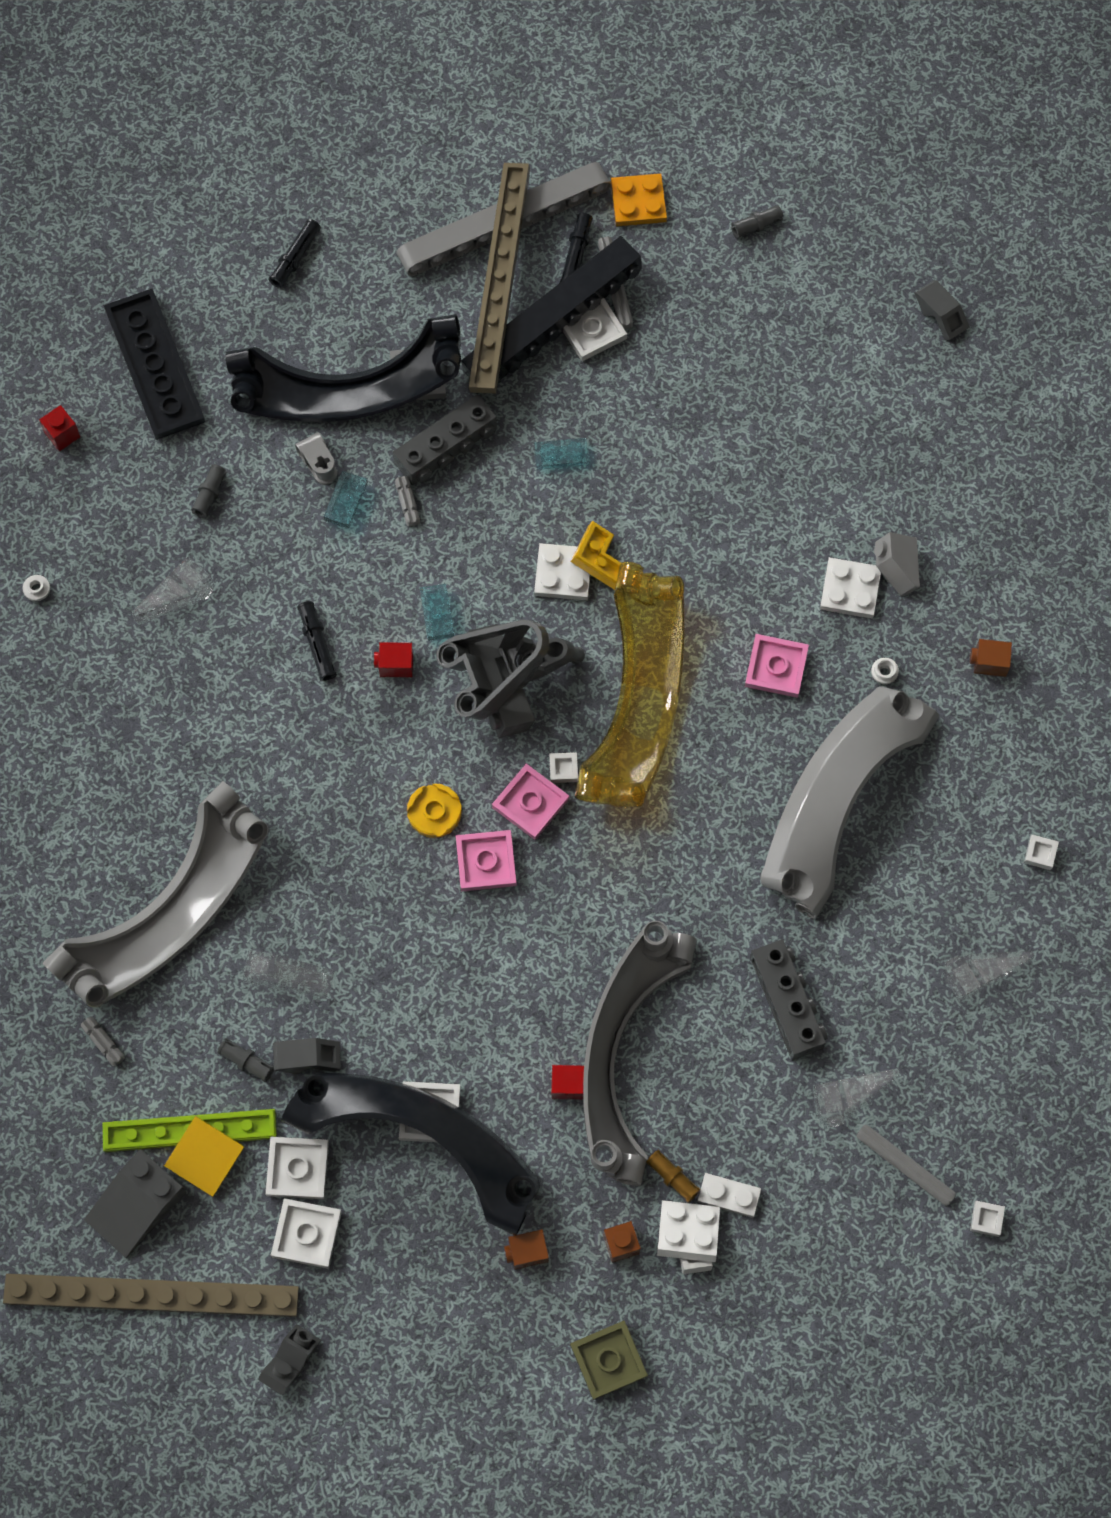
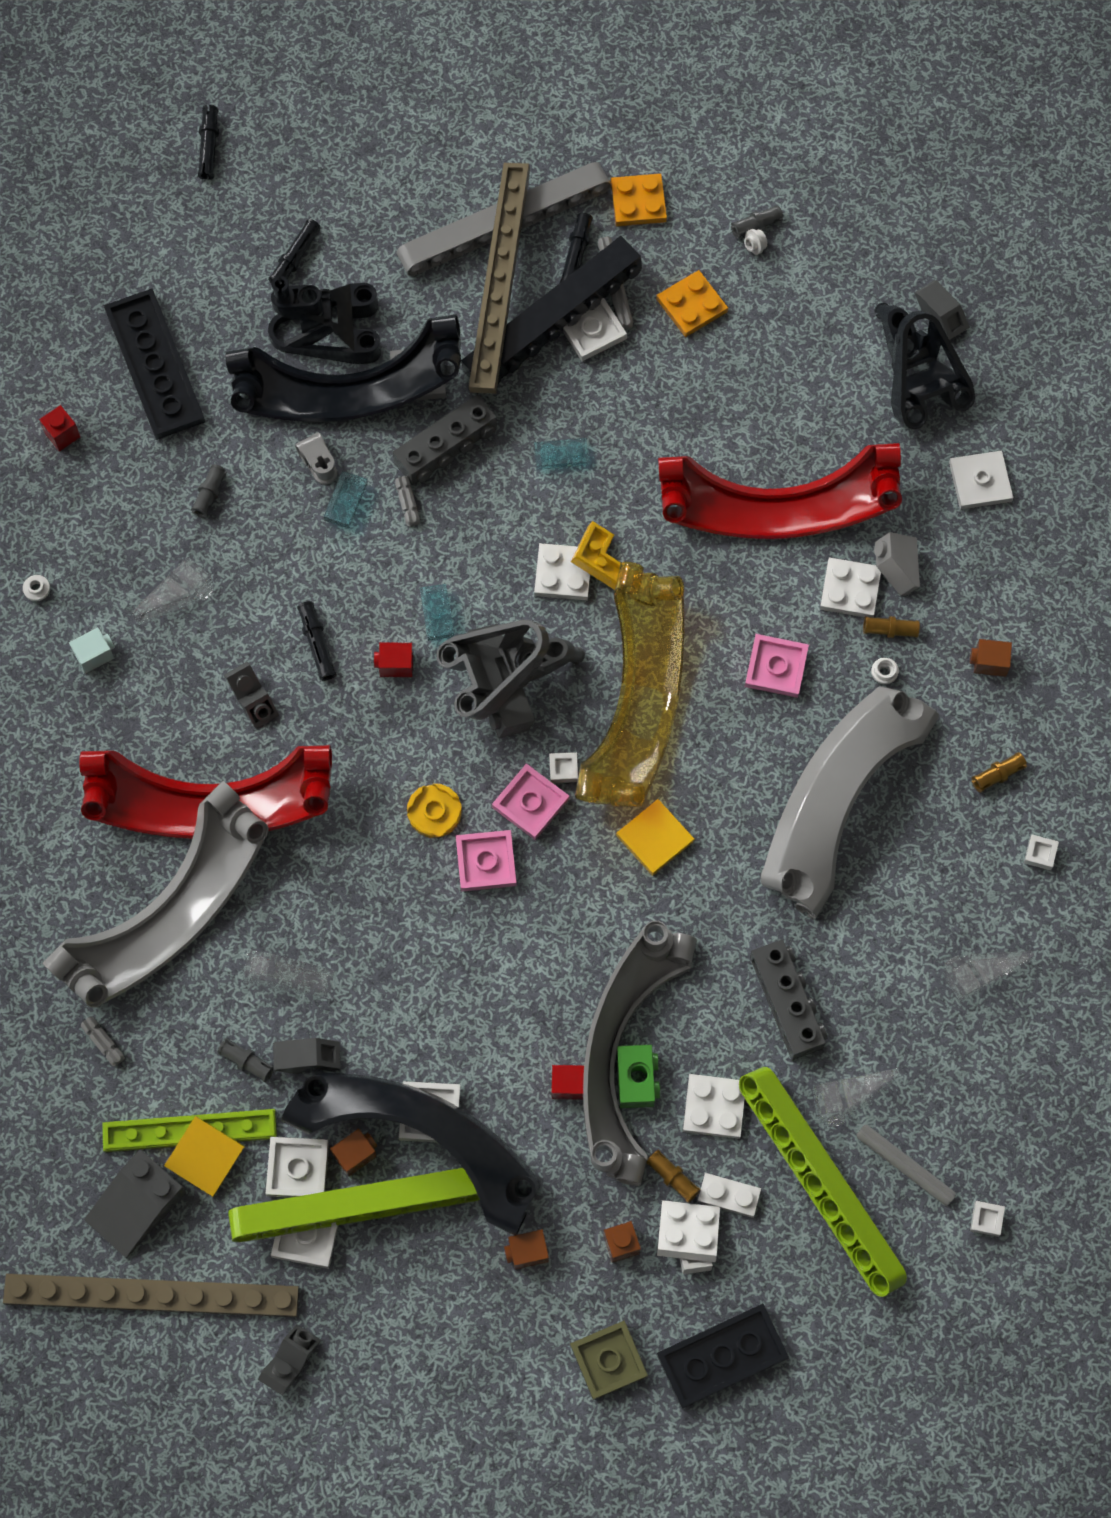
none -> light aqua brick [69,627,115,674]
none -> red panel [79,745,332,839]
none -> black pin [198,105,219,180]
none -> dark grey slope [224,662,279,729]
none -> lime beam [228,1168,480,1242]
none -> black connector [268,276,381,364]
none -> dark orange brick [330,1128,378,1177]
none -> yellow tile [616,799,694,876]
none -> bright green brick [617,1045,660,1108]
none -> light orange plate [656,270,728,337]
none -> black plate [656,1303,789,1409]
none -> red panel [658,443,902,539]
none -> white plate [683,1074,745,1139]
none -> lime beam [739,1067,907,1297]
none -> white plate [744,229,767,255]
none -> pearl gold pin [863,616,920,638]
none -> black connector [874,302,975,430]
none -> white plate [949,451,1013,510]
none -> pearl gold pin [971,752,1027,793]

